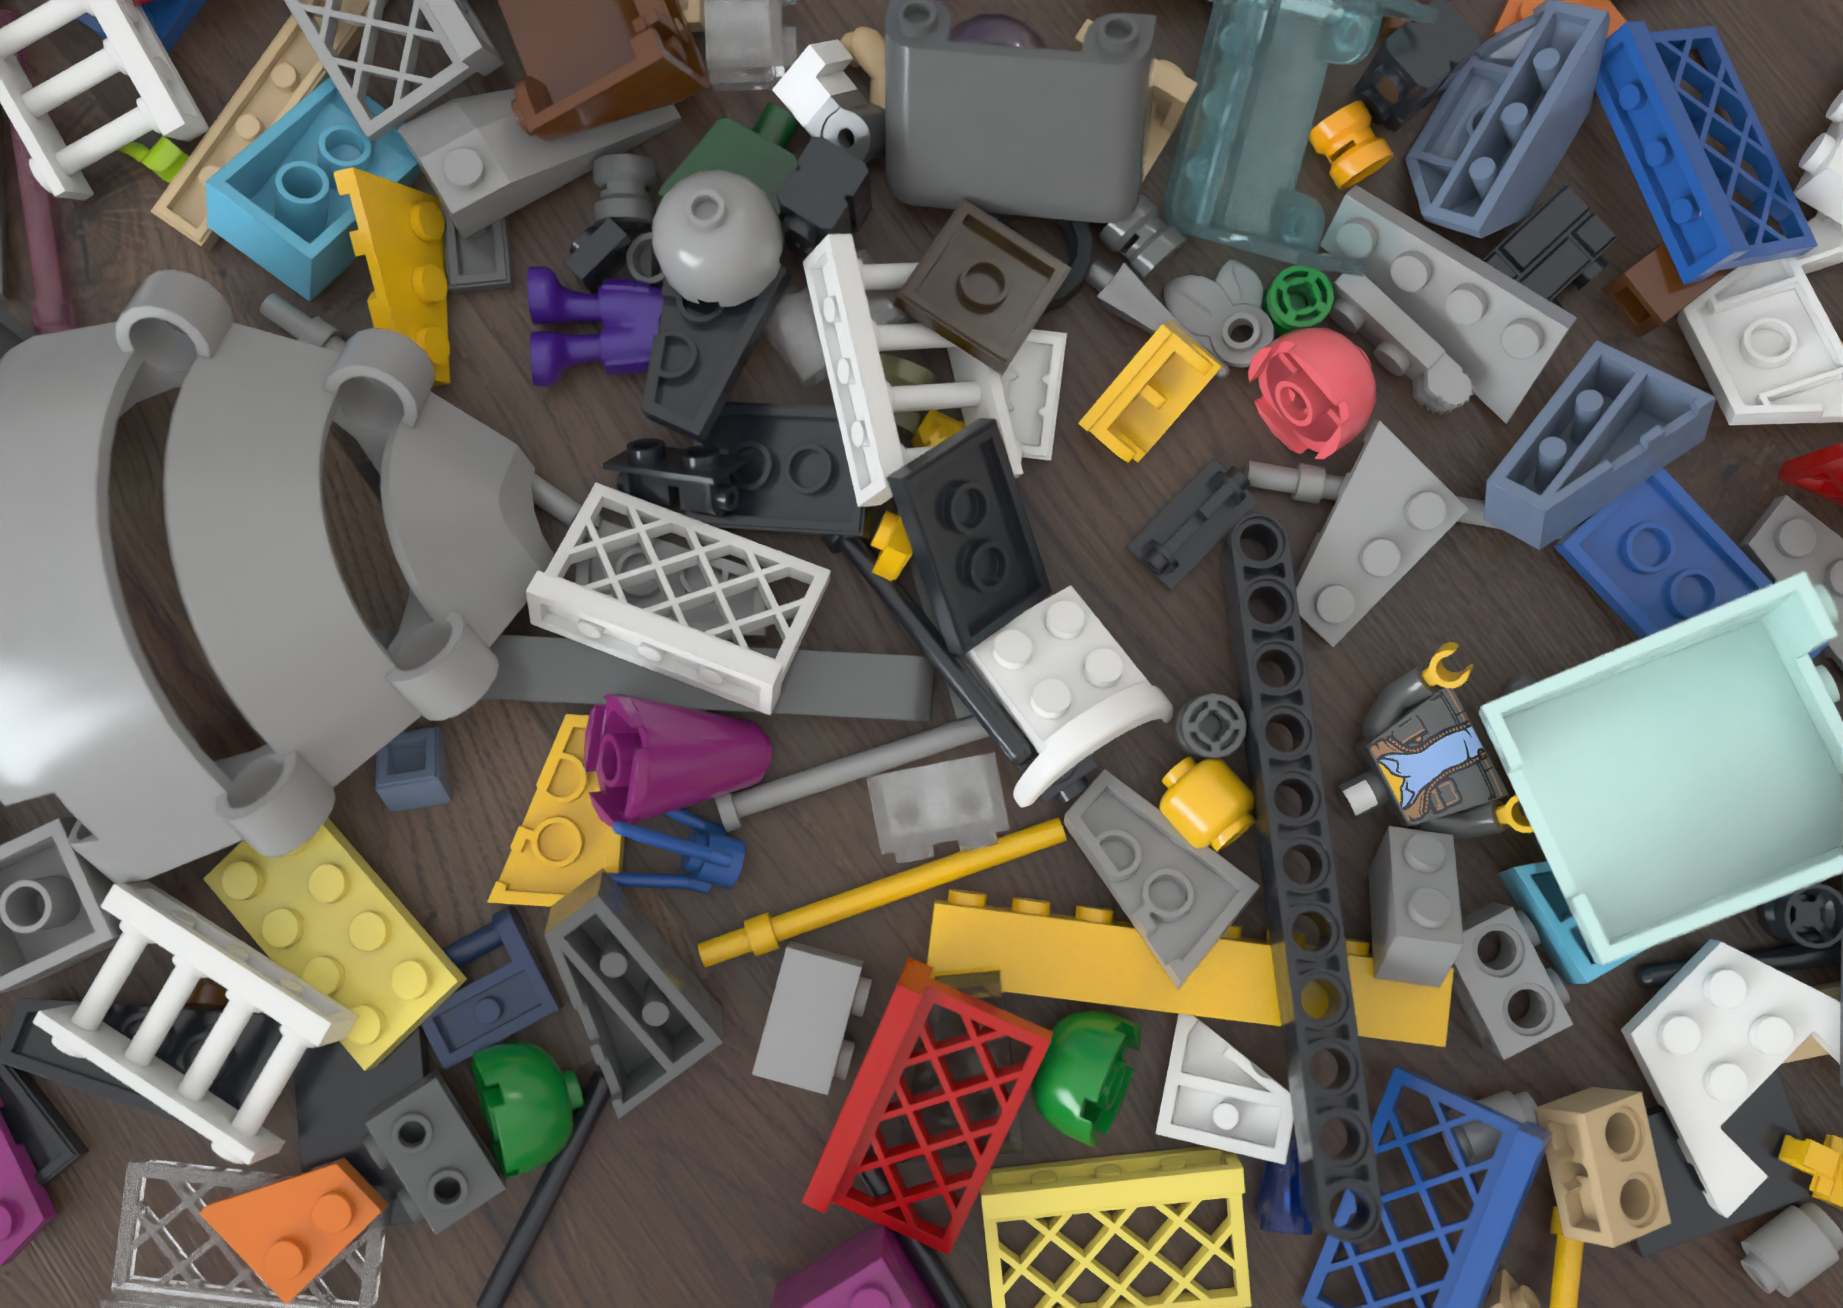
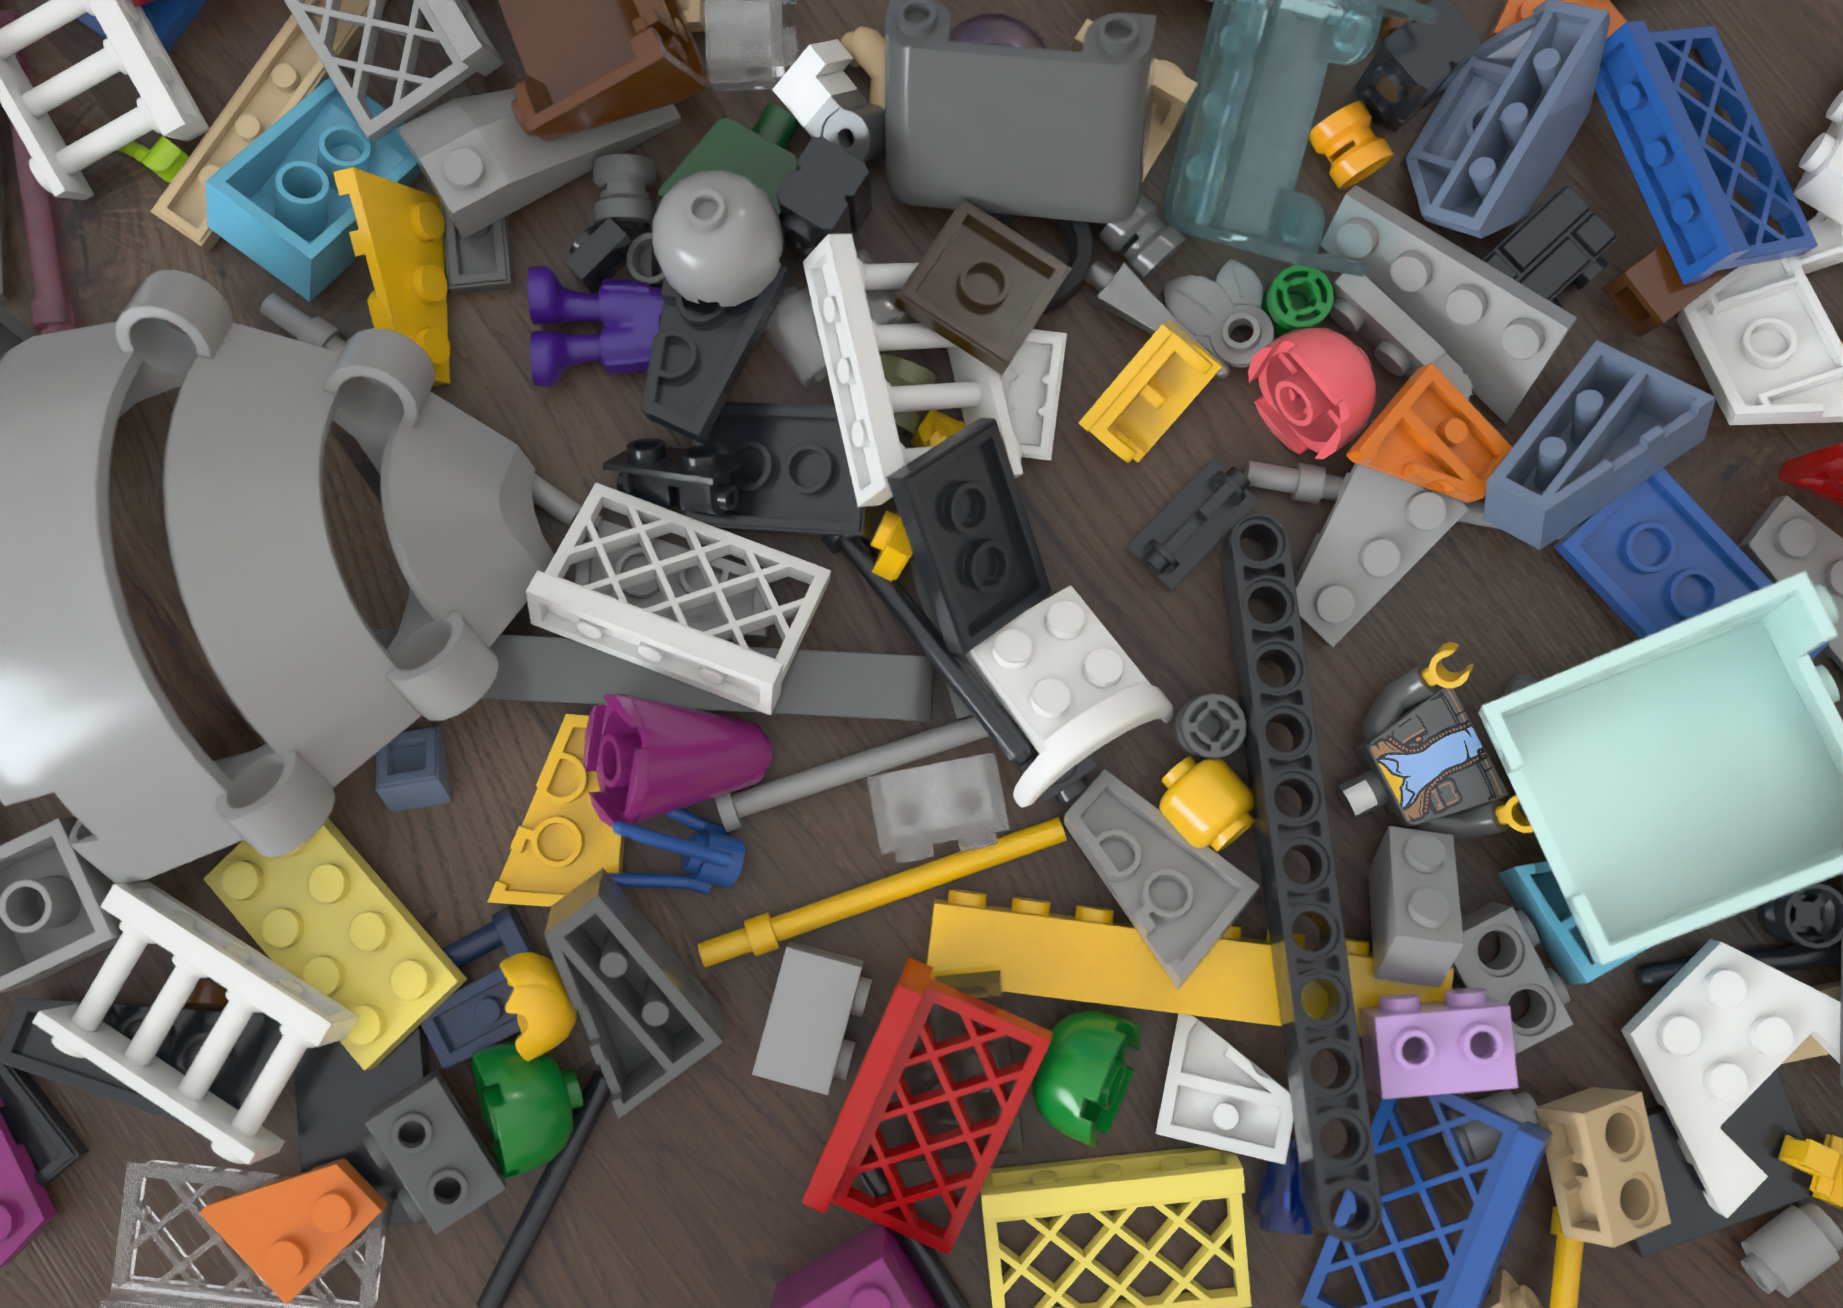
none -> yellow hair [500,952,577,1061]
none -> orange wing [1346,363,1513,503]
none -> lavender brick [1359,988,1518,1099]

